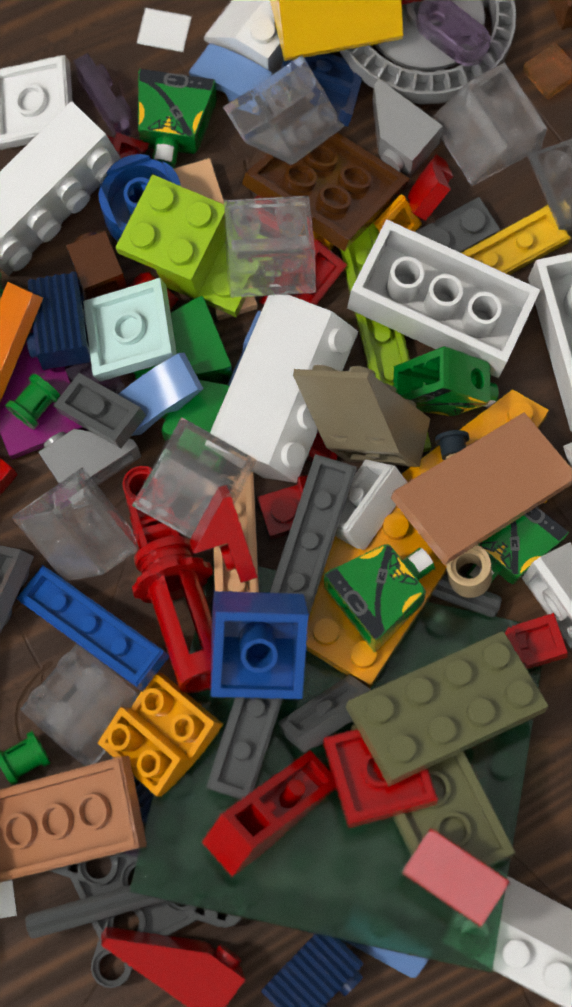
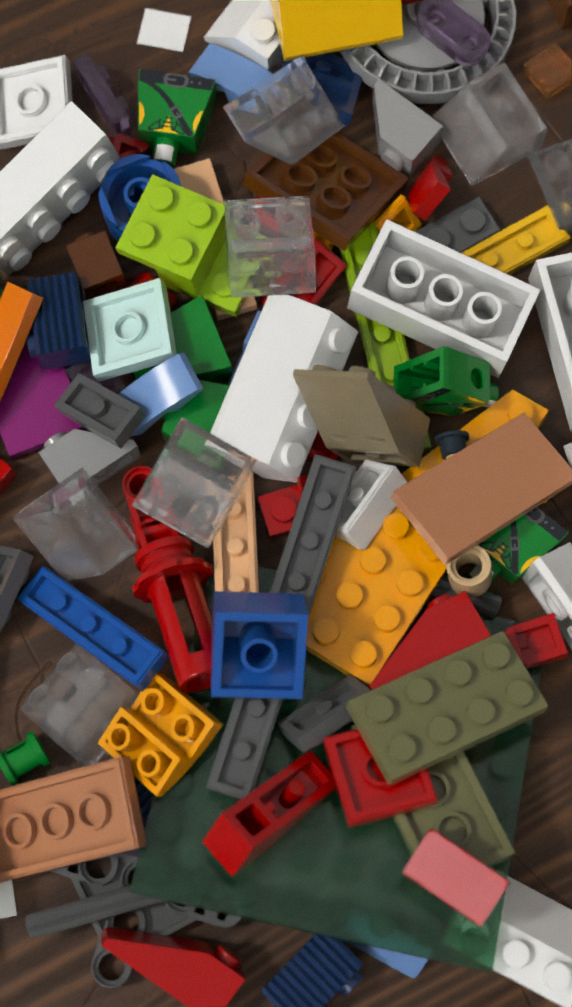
green bush [5,373,61,430] -> none
red slope [190,485,258,583] -> none
green torso [324,544,435,652] -> none
none -> red slope [369,591,491,690]

